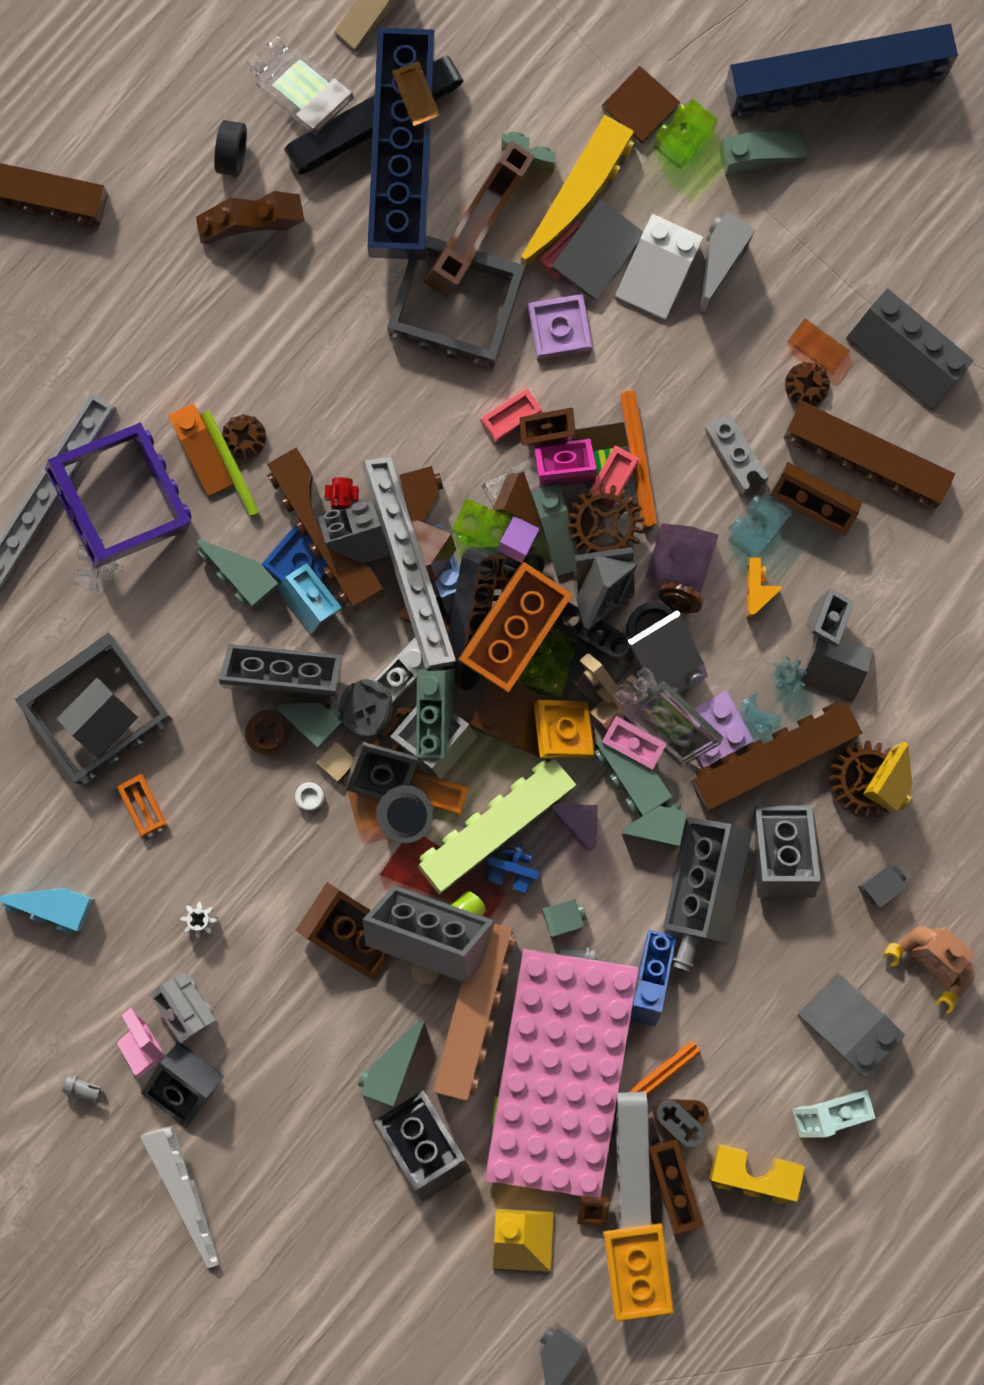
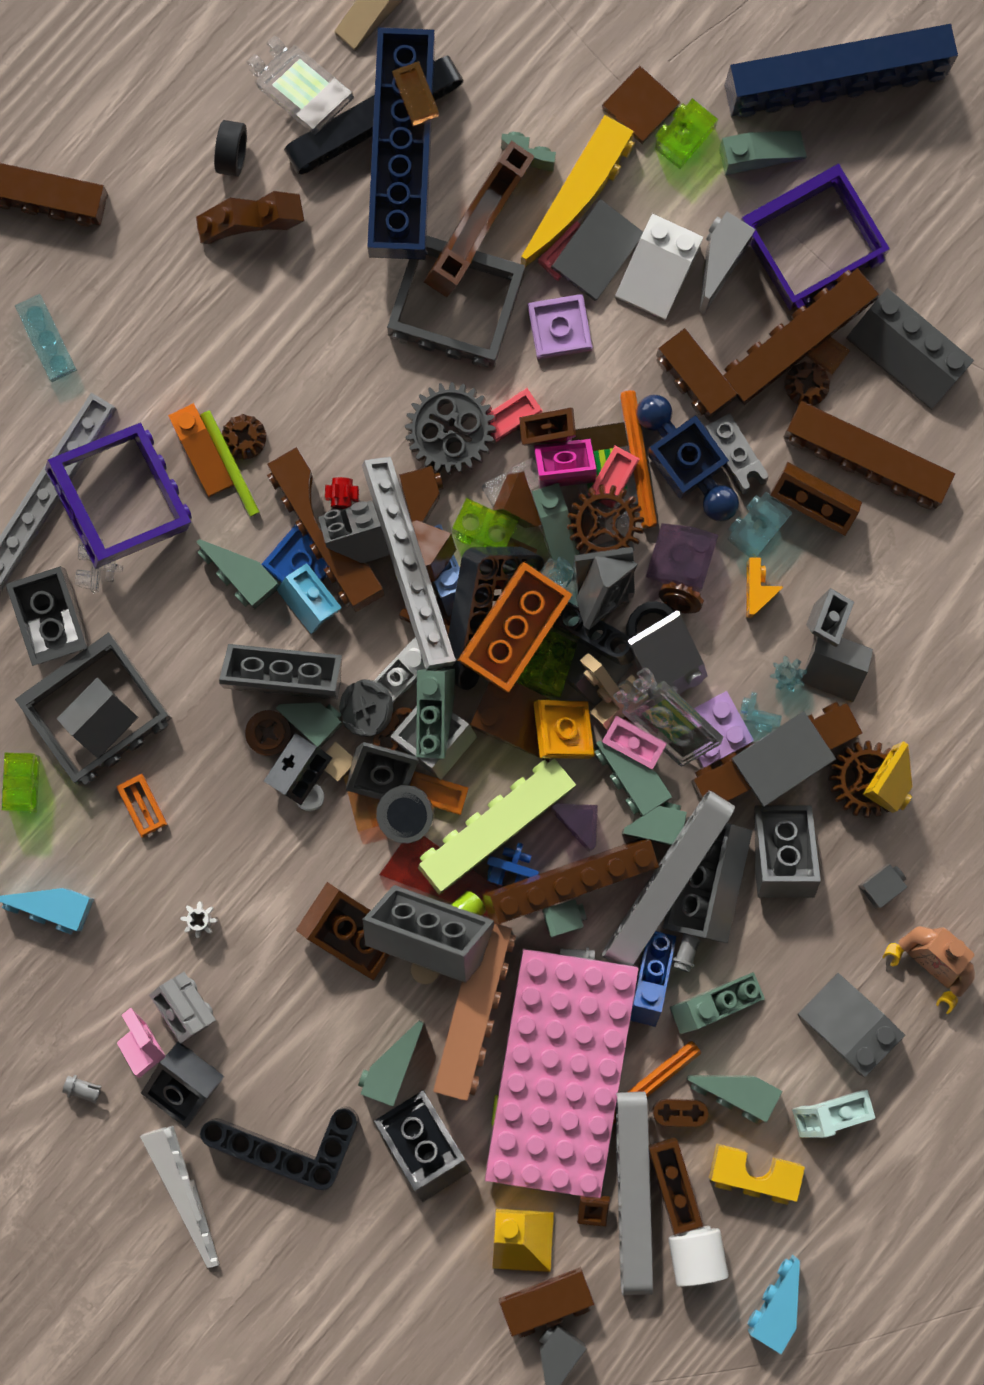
medium lavender tile [496,516,539,563] -> none
light orange tile [603,1224,674,1322] -> none
dark grey beam [656,1100,705,1147] -> none
none -> clear neon green brick [2,753,40,813]
none -> dark grey slope [6,566,88,666]
none -> clear light blue plate [14,294,77,382]
none -> black beam [200,1106,358,1190]
none -> black brick [264,733,333,805]
none -> dark grey gear [405,382,497,475]
none -> reddish brown brick [482,839,659,924]
none -> reddish brown brick [499,1267,595,1338]
none -> clear light blue bracket [540,556,574,588]
none -> light grey beam [602,791,735,966]
none -> dark blue brick [636,395,739,522]
none -> reddish brown brick [656,328,737,420]
none -> white piece [668,1226,729,1286]
none -> sand green slope [669,972,765,1034]
none -> sand green slope [687,1075,783,1124]
none -> reddish brown brick [723,268,879,405]
none -> dark grey tile [731,711,836,807]
none -> dark purple window [741,163,890,311]
none -> medium azure slope [747,1255,800,1354]

